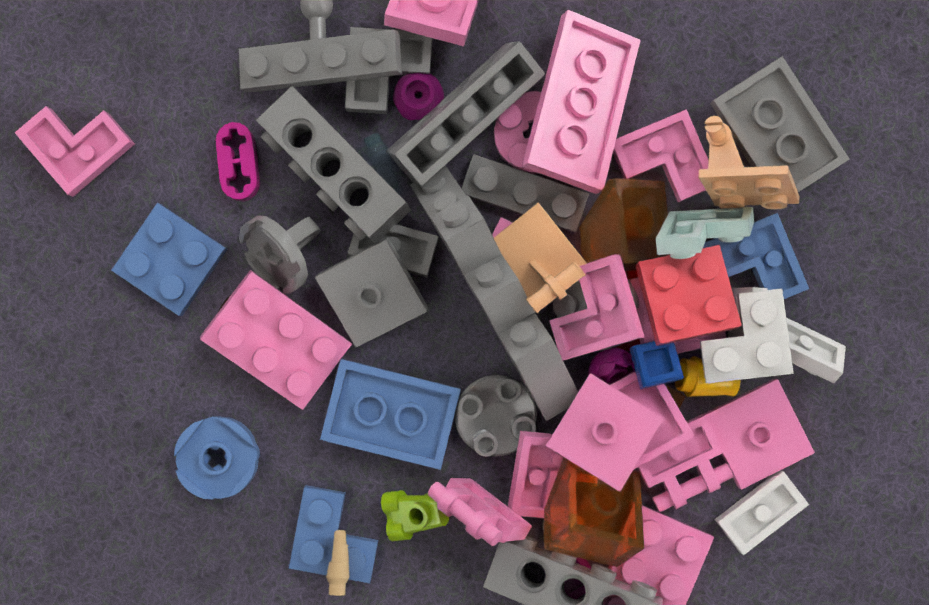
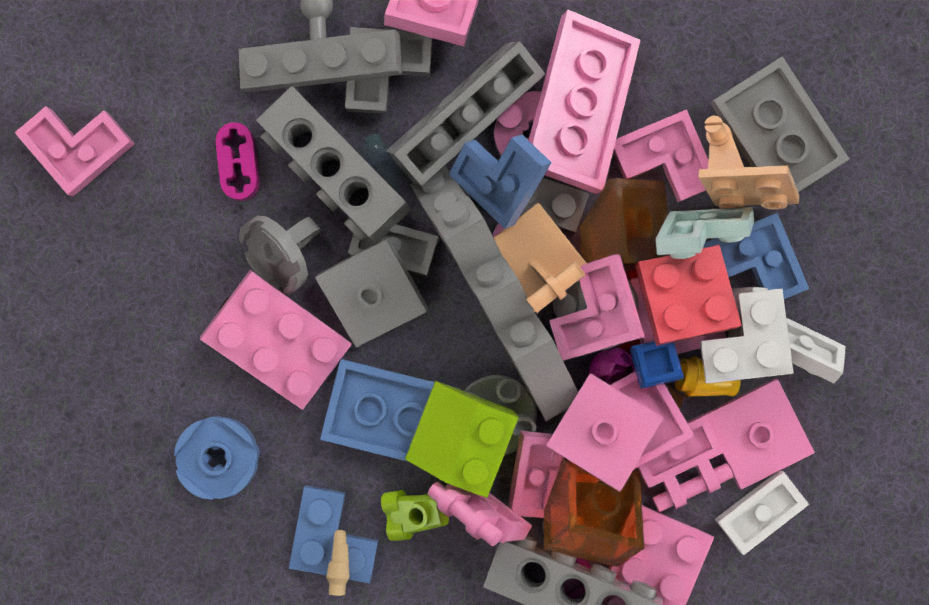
medium blue plate [111,203,227,316] -> none
magenta plate [393,73,444,121] -> none
none -> lime slope [405,380,519,498]
none -> medium blue plate [449,134,552,229]

